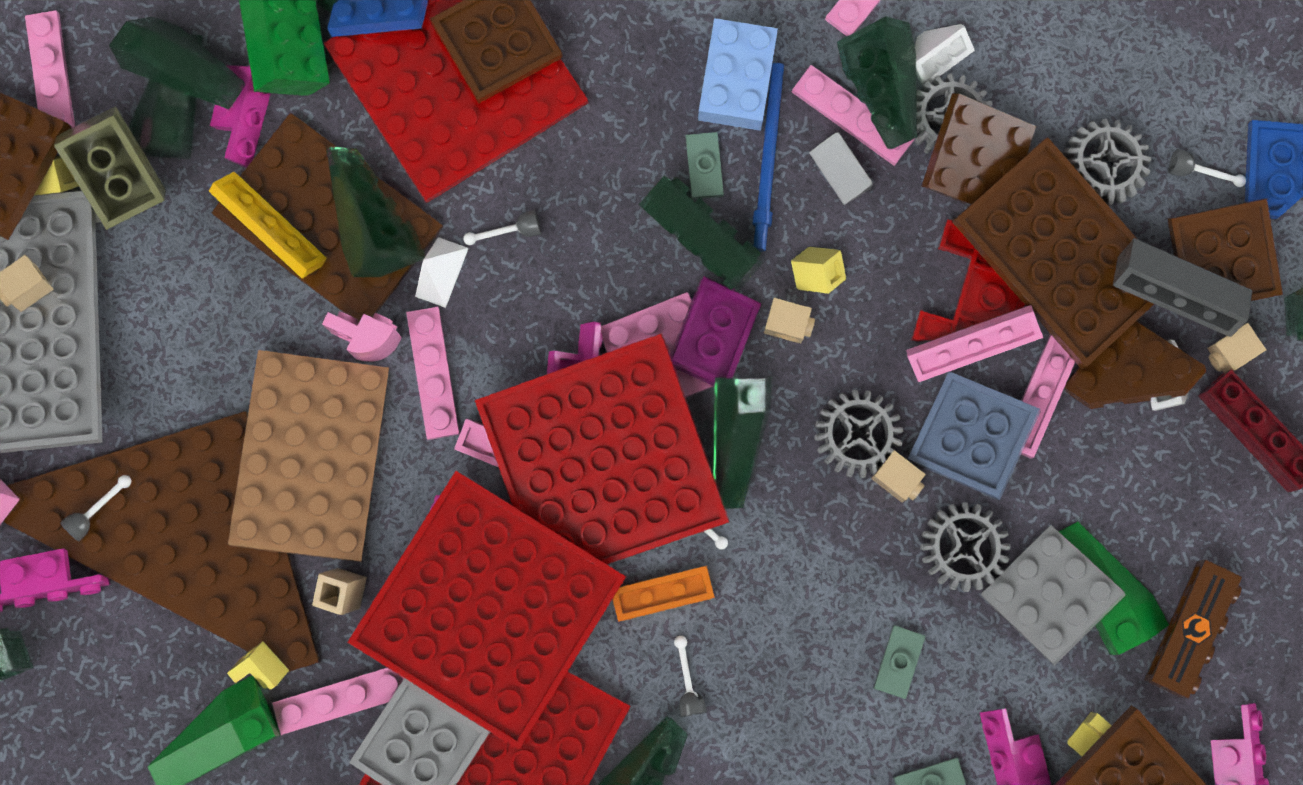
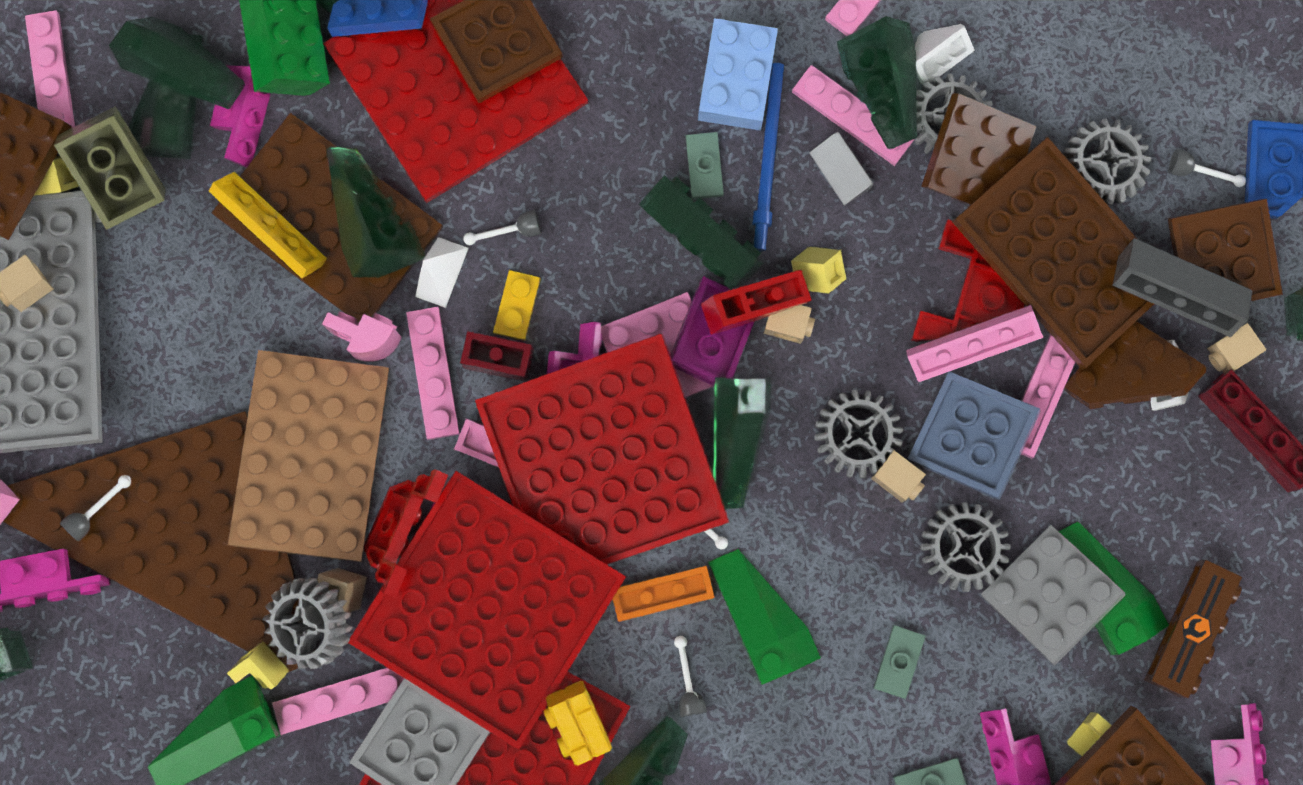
none -> light grey gear [262,578,353,669]
none -> red wing [364,469,448,598]
none -> dark red brick [460,331,534,382]
none -> yellow plate [493,270,541,341]
none -> yellow brick [543,681,612,766]
none -> red slope [701,270,812,335]
none -> green wedge [708,549,821,685]

